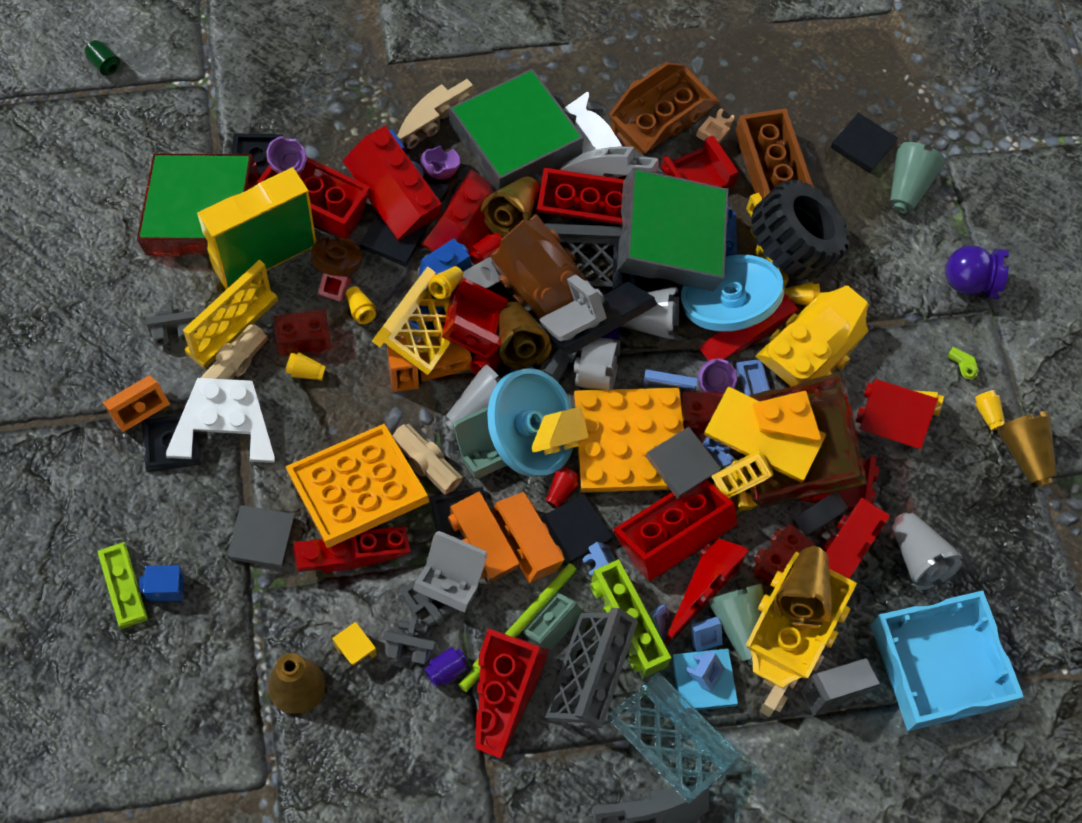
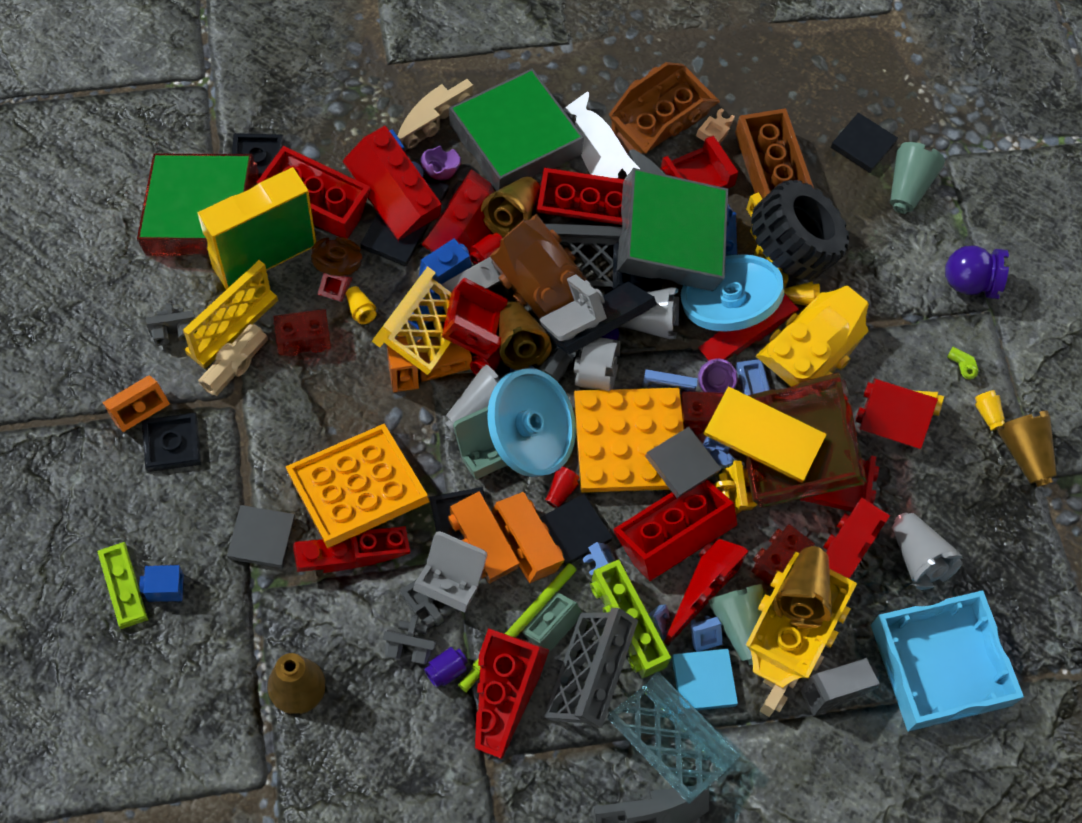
dark green brick [85,40,120,76] -> none
white wing [166,378,274,463] -> none
medium lavender hair [266,136,307,174] -> none
yellow cone [285,352,326,381] -> none
yellow panel [332,622,377,665] -> none
tan piece [392,424,463,495] -> none
yellow cone [428,266,463,299] -> none
yellow slope [532,406,589,455] -> none
light grey slope [560,146,659,177] -> none
medium blue tile [686,650,725,692] -> none
yellow slope [711,449,773,498] -> none
light orange wing [752,391,821,443] -> none
black tyre [794,491,848,536] -> none

